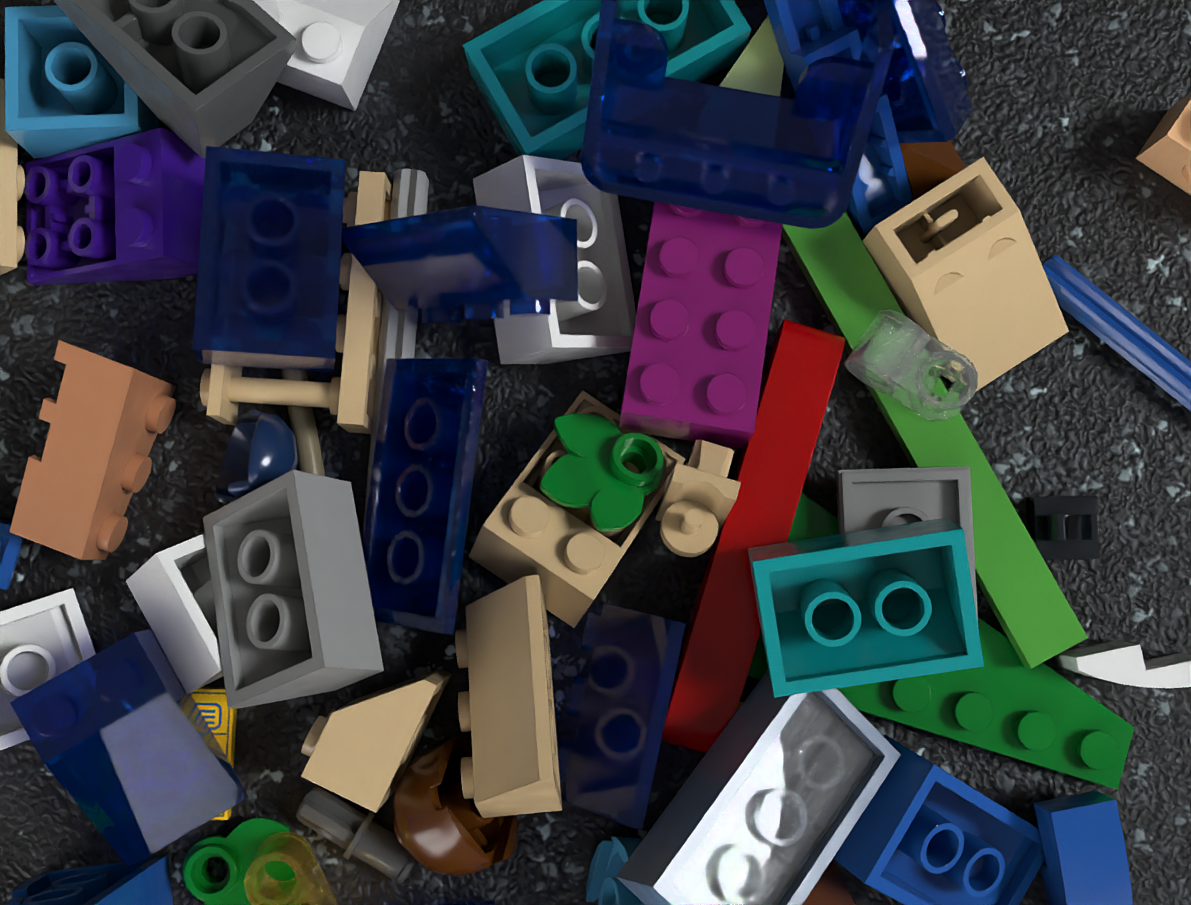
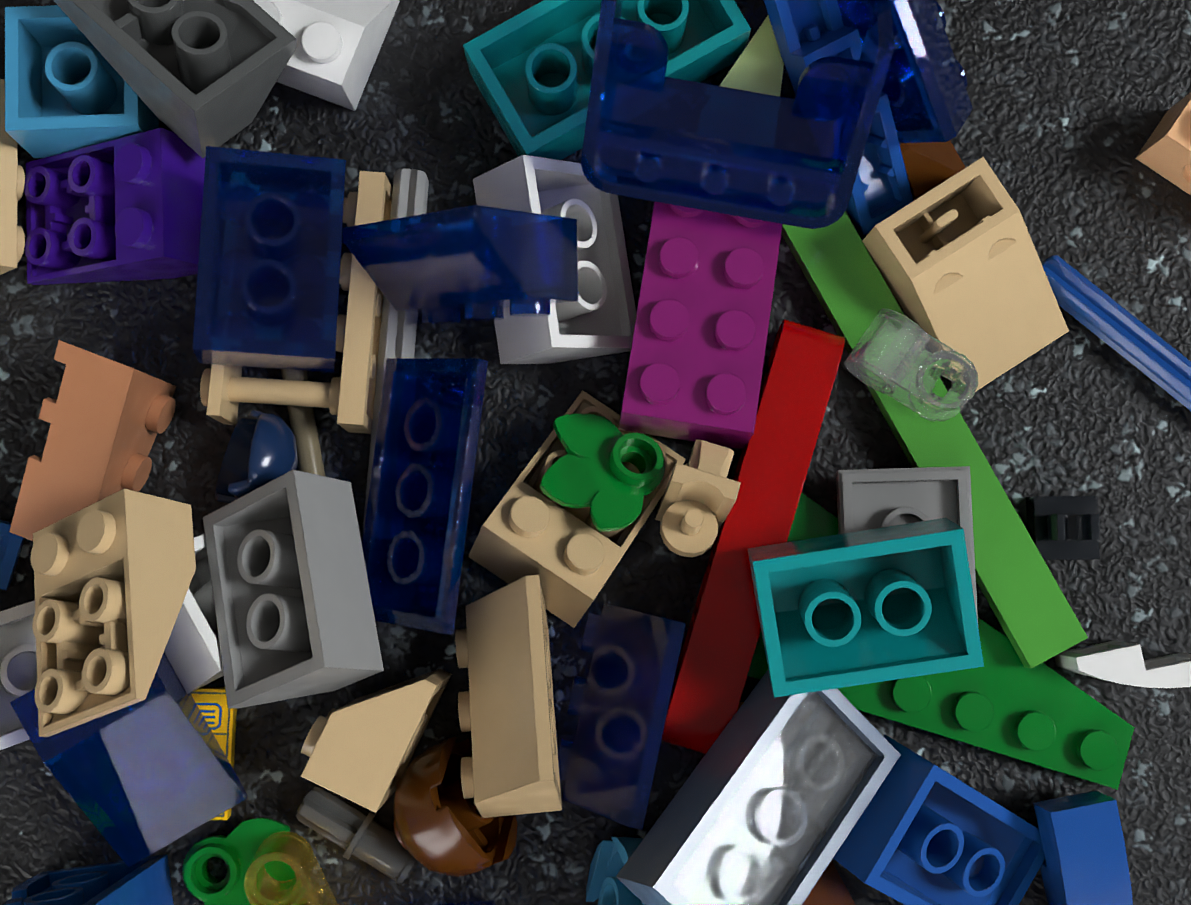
none -> tan slope [31,489,196,737]

